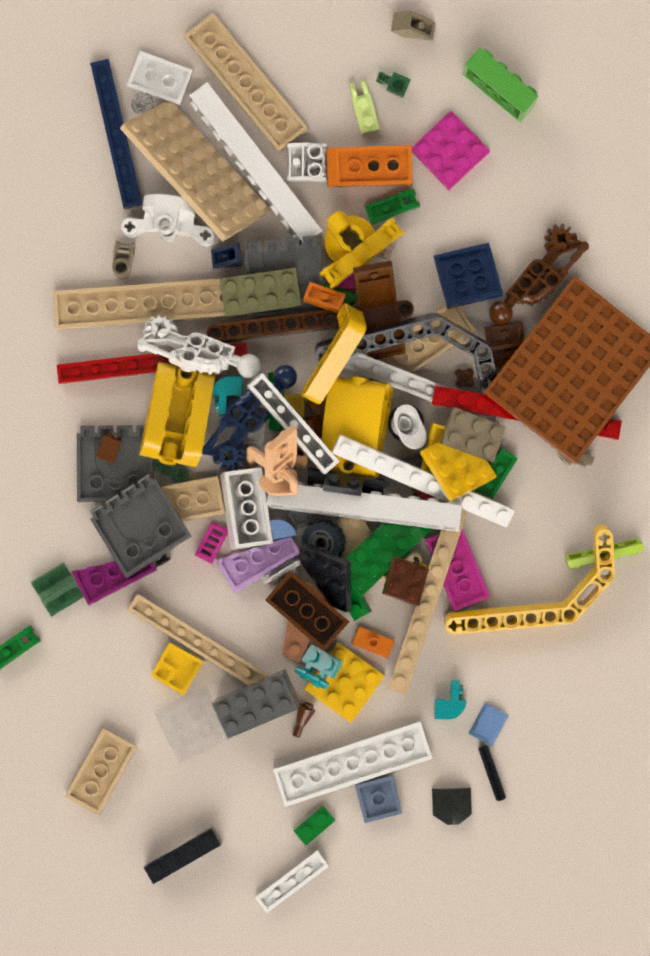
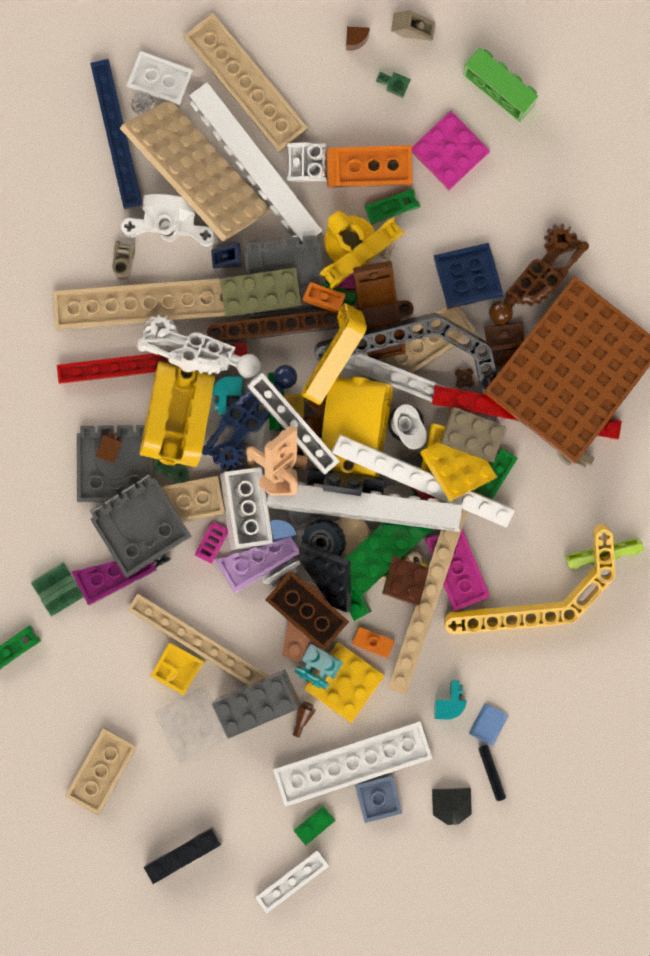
yellowish green hinge [349,79,380,135] -> none
none -> reddish brown brick [346,26,370,51]

